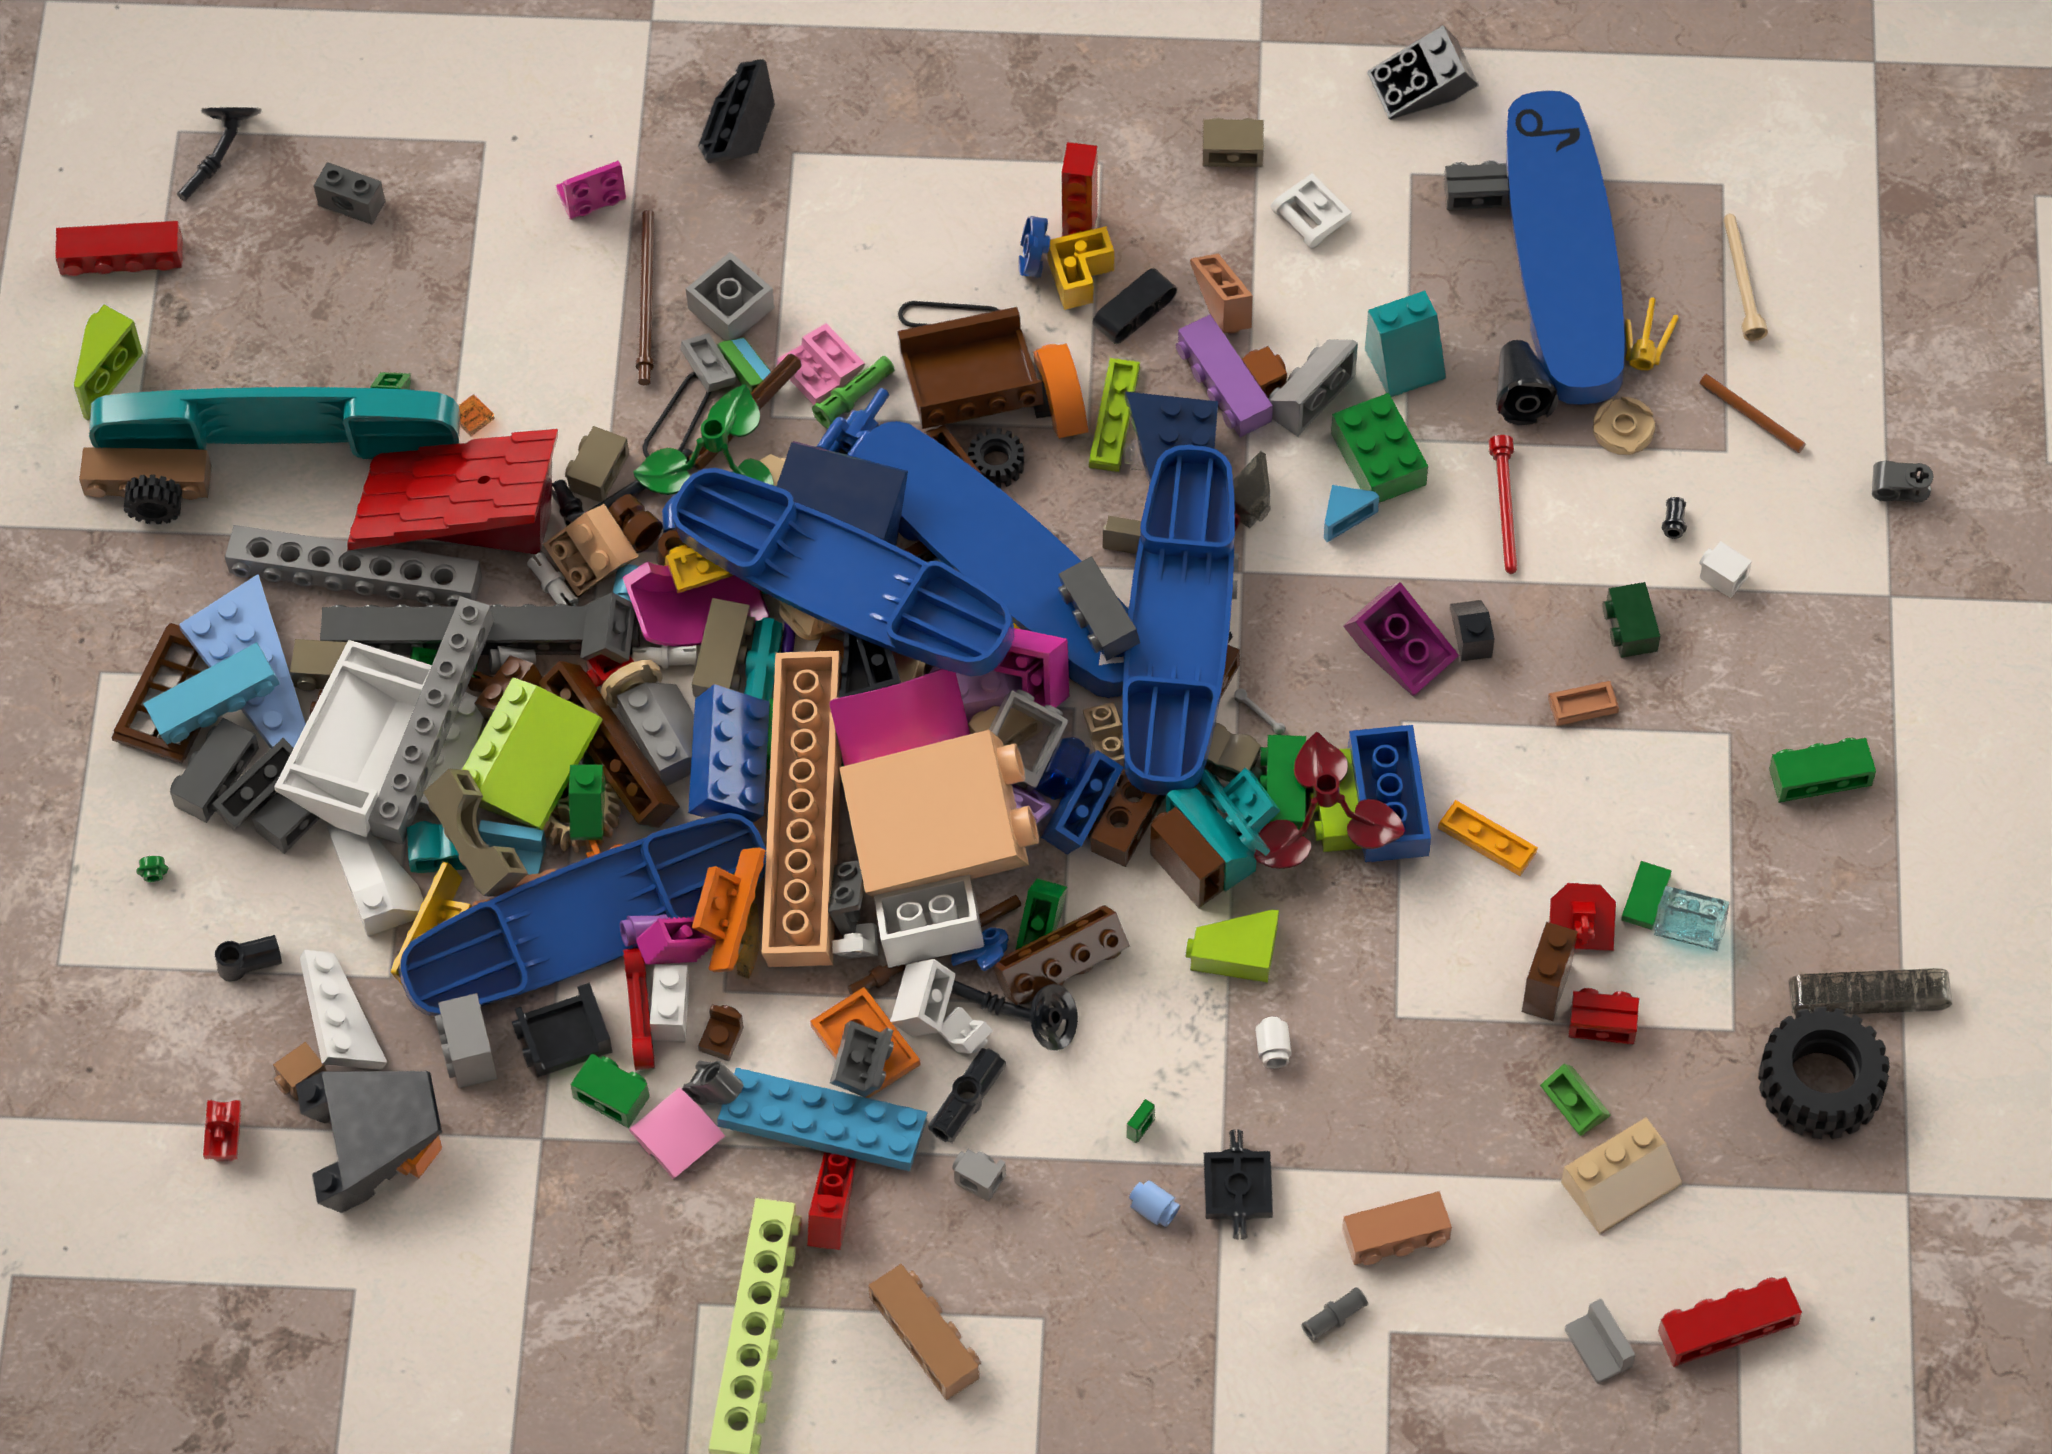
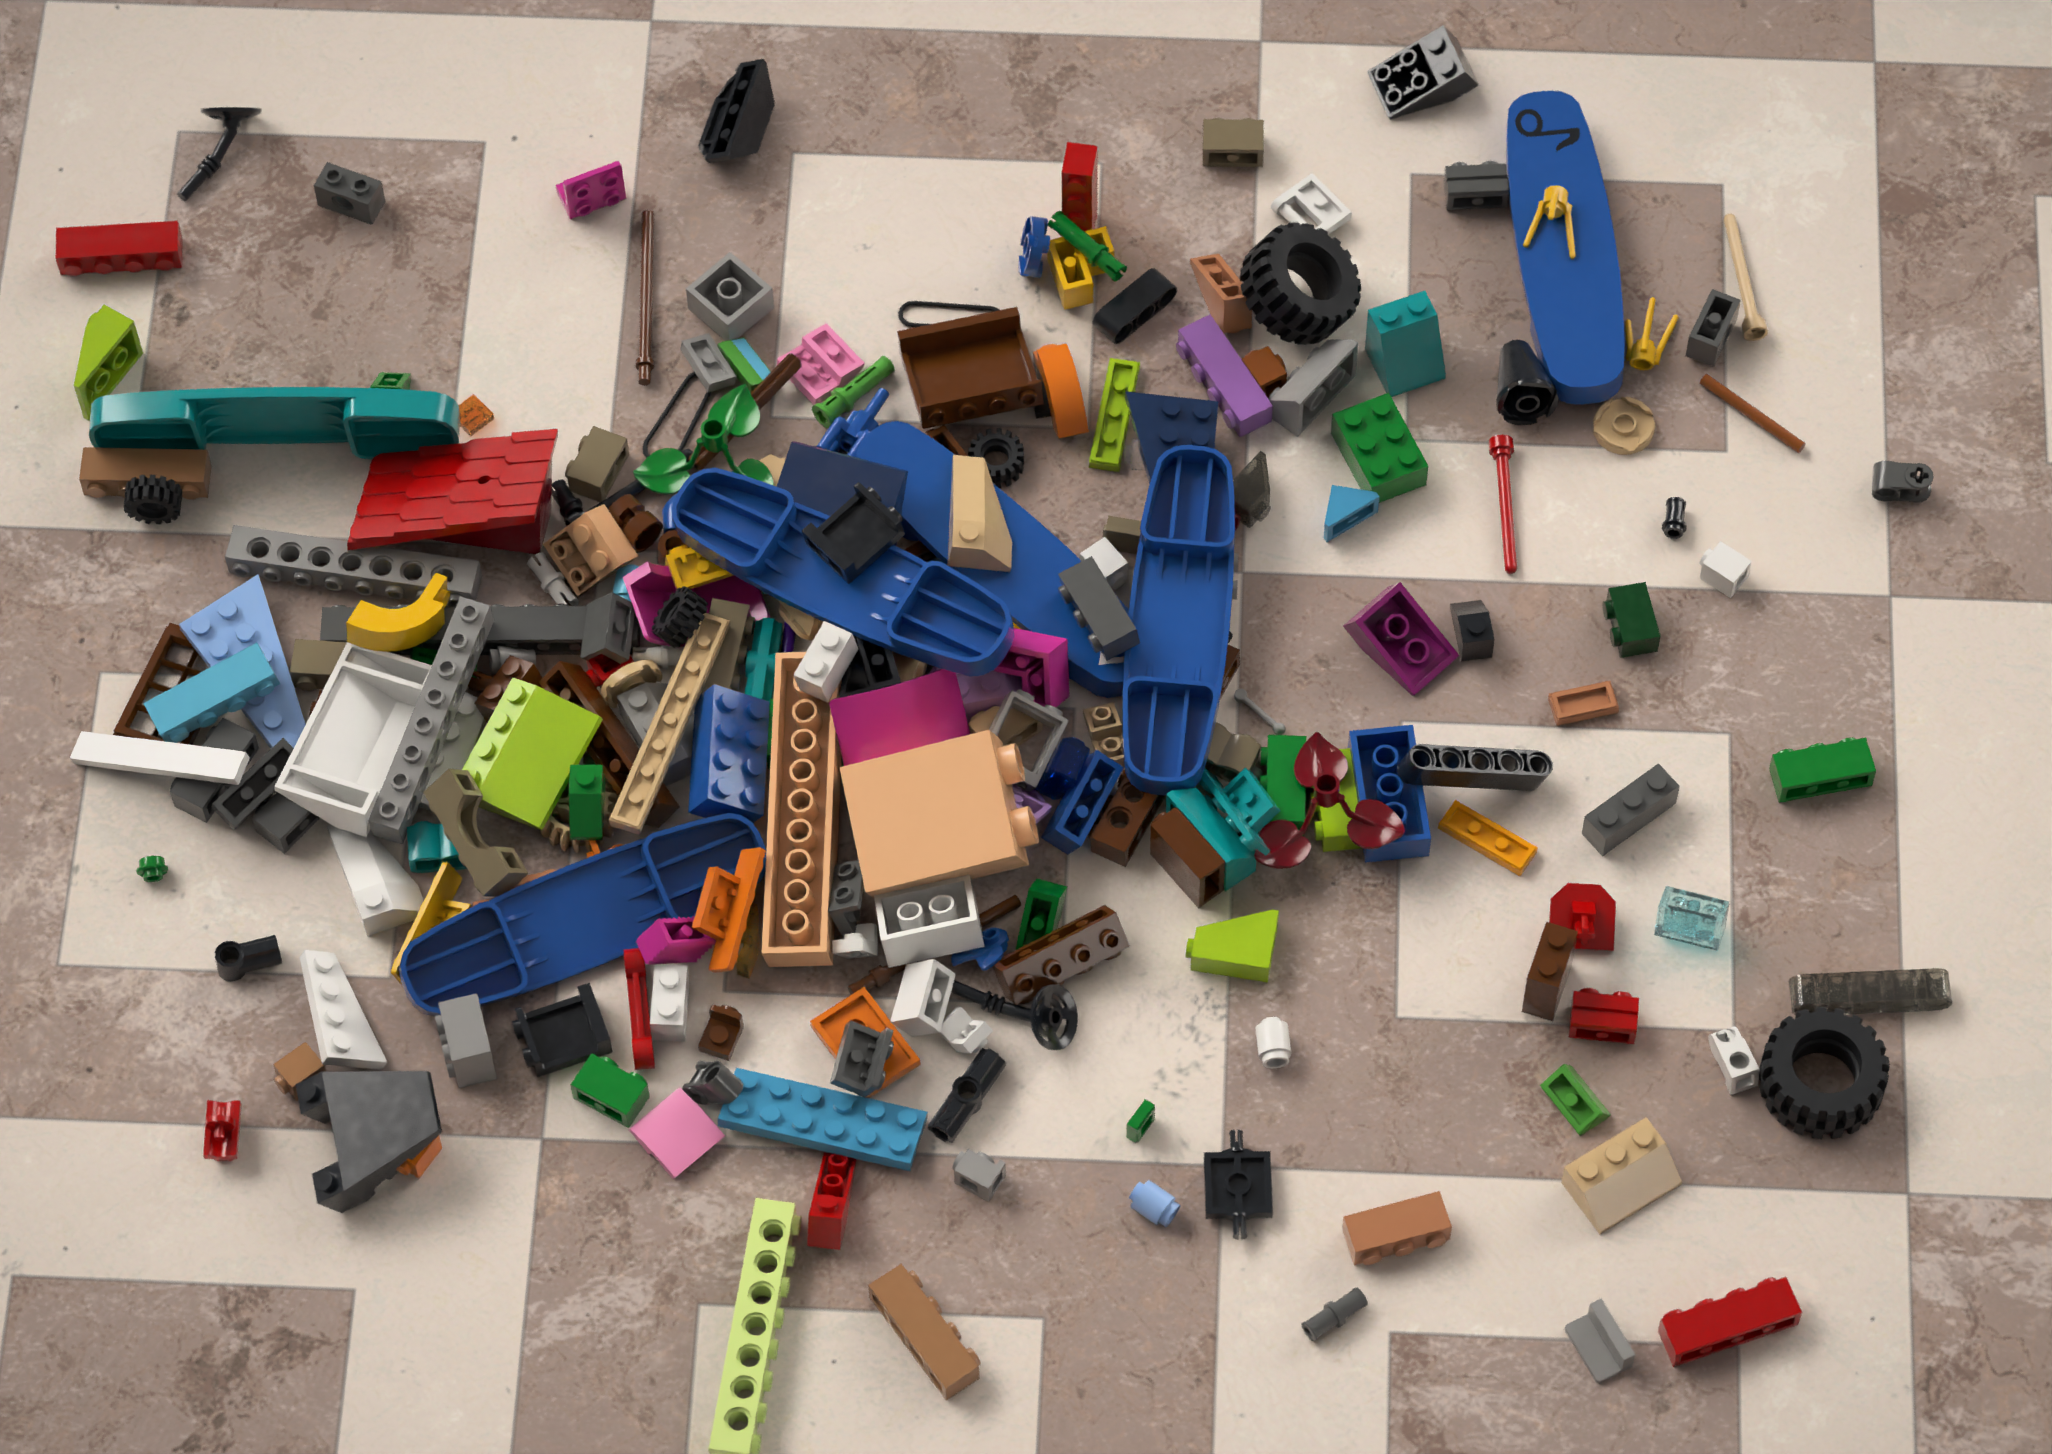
medium azure panel [478,820,547,875] -> none
medium lavender cone [620,914,668,948] -> none
green tile [1621,861,1672,930] -> none
none -> white tile [70,731,250,785]
none -> yellow arch [346,573,450,652]
none -> tan tile [609,613,730,835]
none -> black tyre [652,586,708,648]
none -> white brick [793,621,858,702]
none -> black panel [802,482,905,584]
none -> tan wedge [947,455,1012,572]
none -> green pin [1048,211,1127,282]
none -> white brick [1080,537,1128,590]
none -> black tyre [1240,222,1361,345]
none -> black beam [1397,744,1553,791]
none -> yellow plant [1523,186,1576,259]
none -> dark grey brick [1582,763,1680,857]
none -> dark grey brick [1686,289,1741,367]
none -> white leg [1709,1026,1760,1095]

